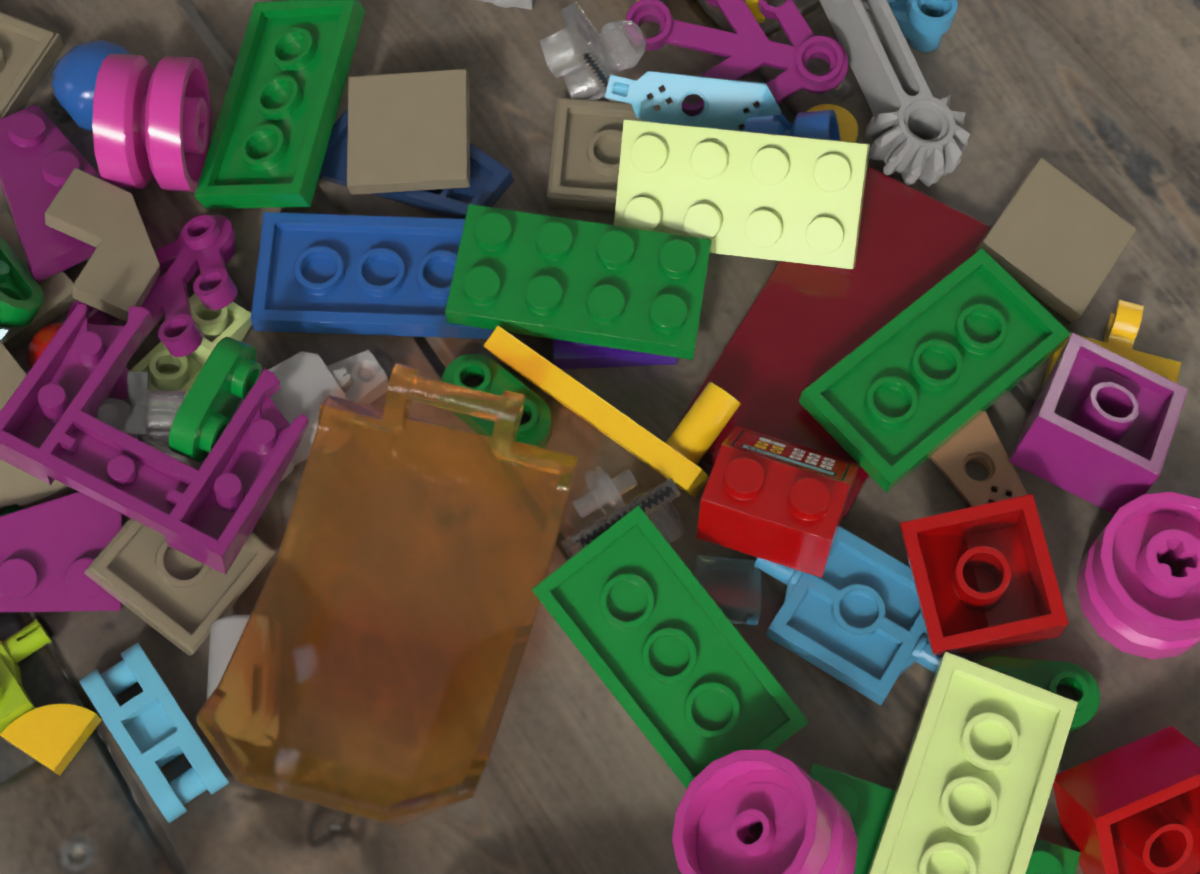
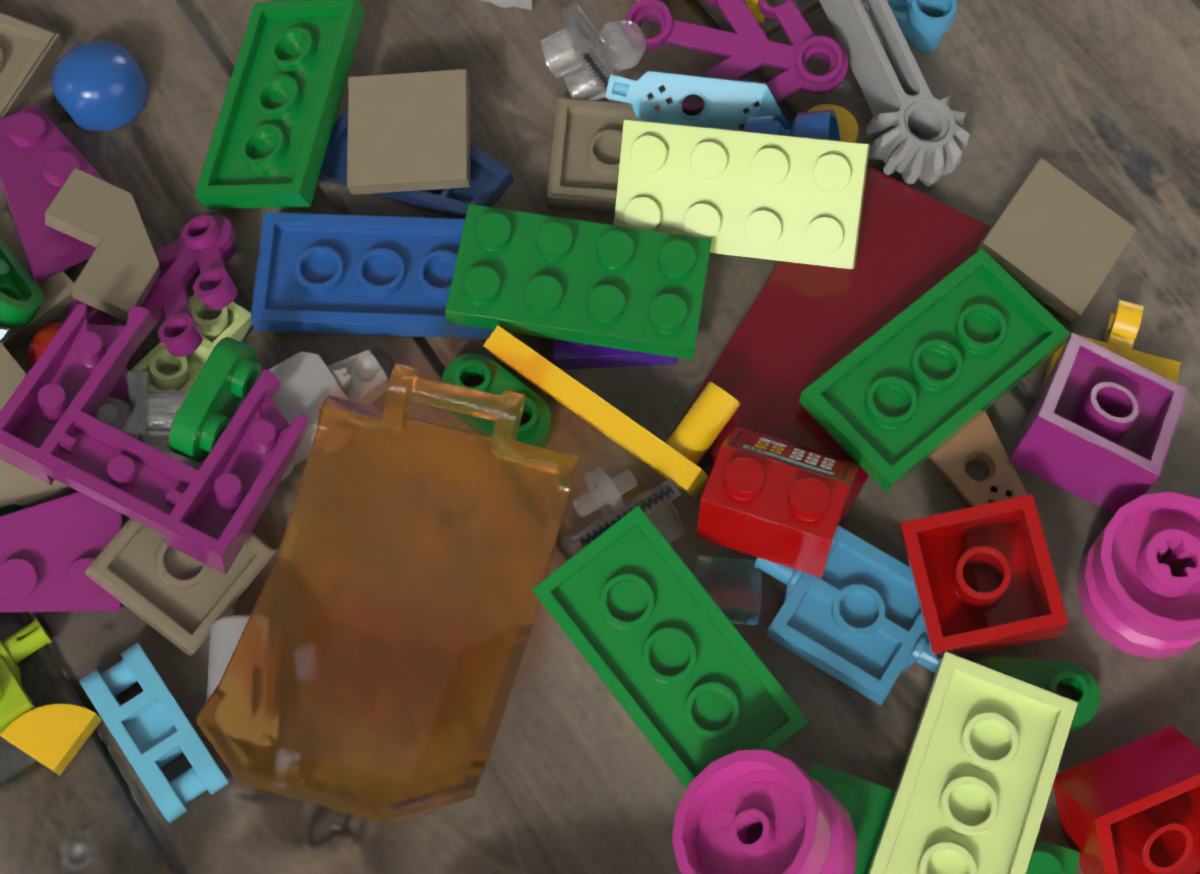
dark pink wheel [92,54,211,192] -> none

